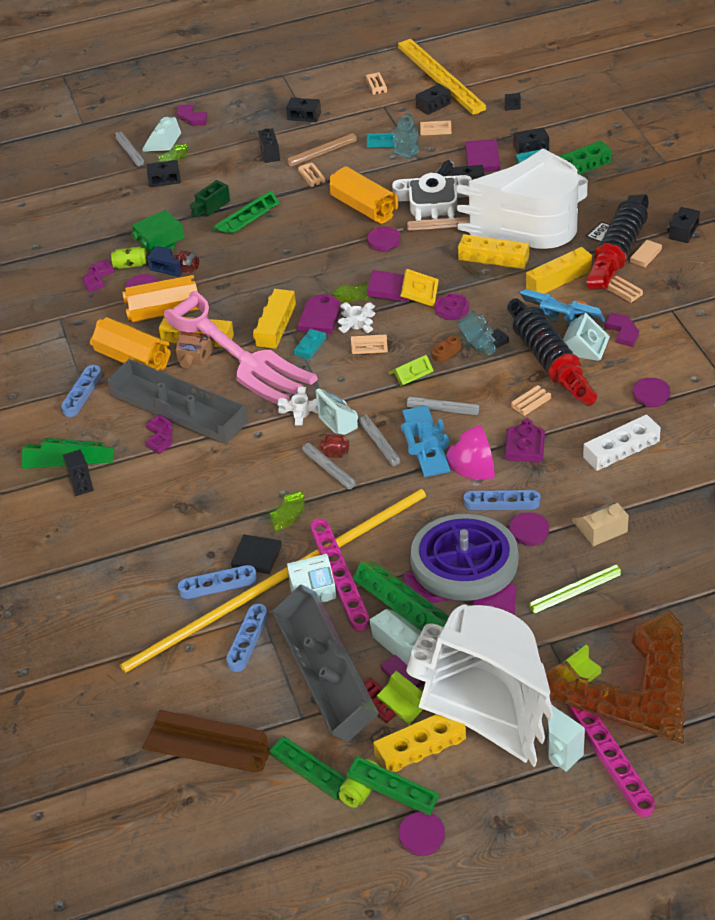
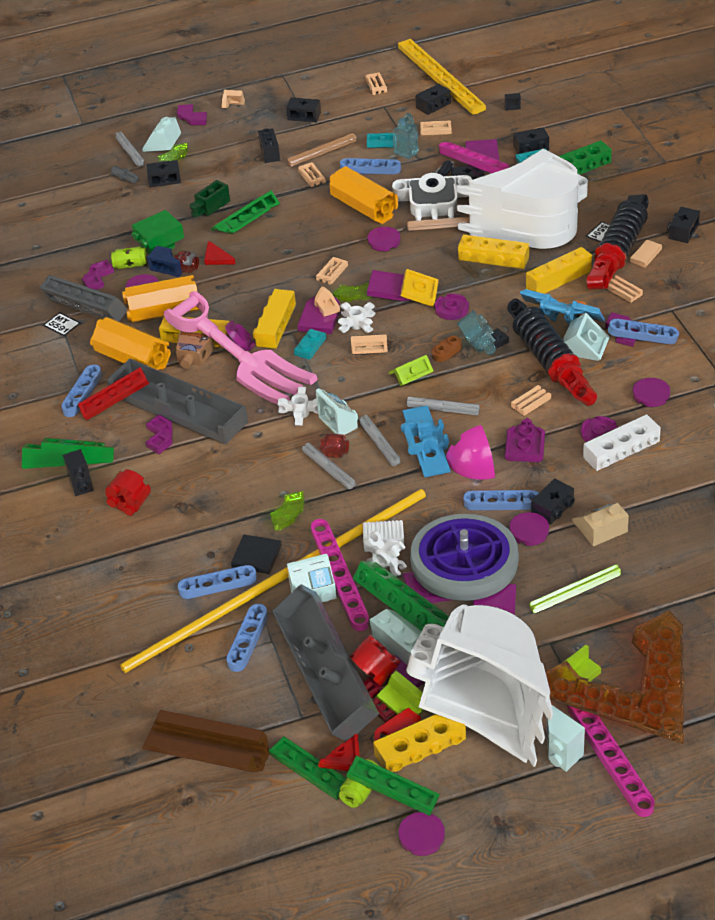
none -> dark grey piece [40,275,128,321]
none -> sticker [42,312,81,336]
none -> red plate [78,367,150,420]
none -> red brick [105,469,151,516]
none -> dark grey axle [111,166,139,183]
none -> red tile [204,241,236,265]
none -> light nougat tile [222,90,245,108]
none -> magenta tile [225,321,255,351]
none -> light nougat tile [314,287,340,317]
none -> light nougat tile [316,257,348,285]
none -> red tile [318,734,360,771]
none -> medium blue beam [340,158,401,174]
none -> red brick [349,635,401,686]
none -> white brick [363,520,405,553]
none -> white pin [364,531,407,577]
none -> red piece [374,708,421,741]
none -> dark pink beam [439,142,509,173]
none -> black brick [531,478,575,525]
none -> magenta tile [581,416,618,442]
none -> medium blue beam [608,319,679,344]

